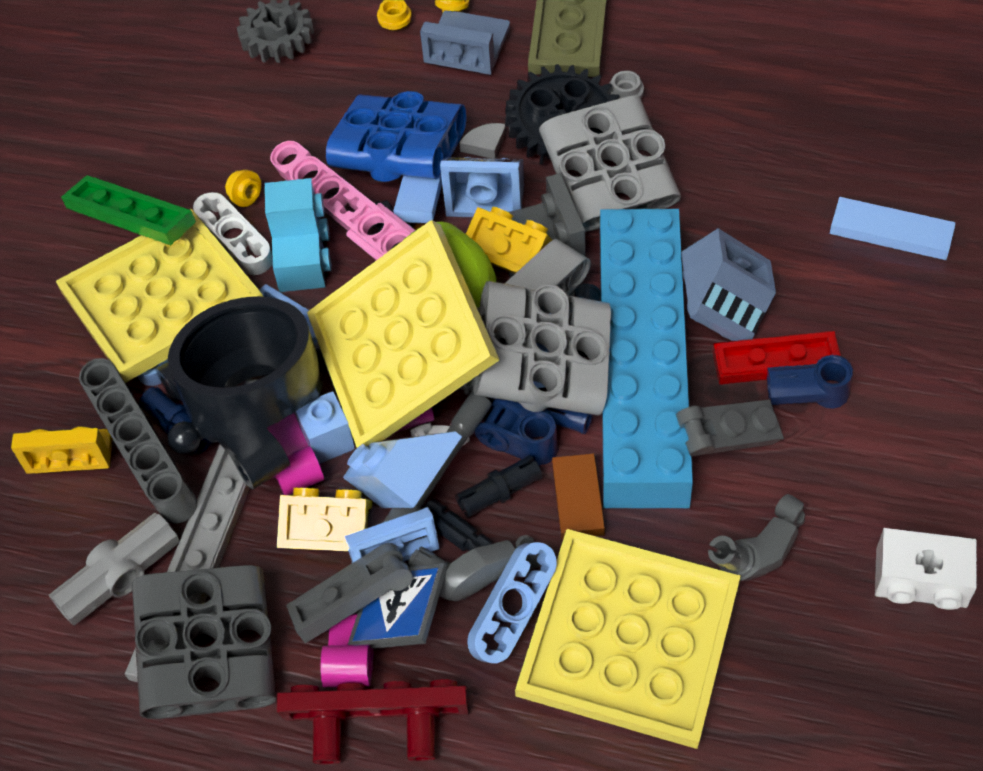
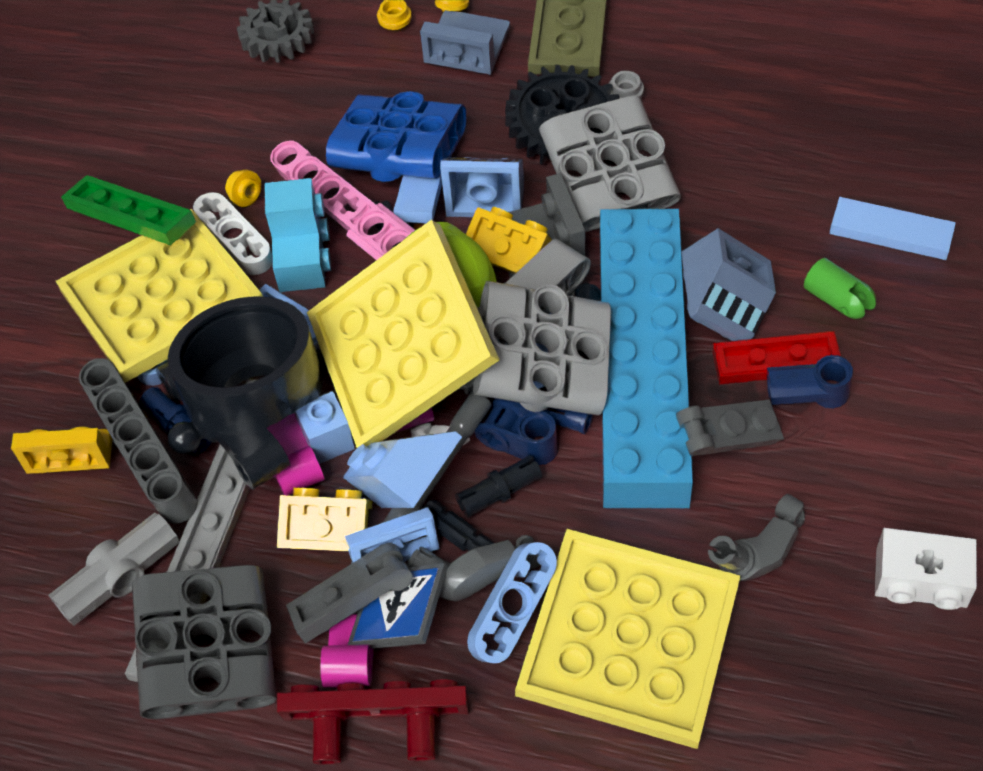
light grey tile [460,123,507,159] -> none
dark orange tile [552,453,605,540] -> none
none -> bright green piece [804,258,876,319]

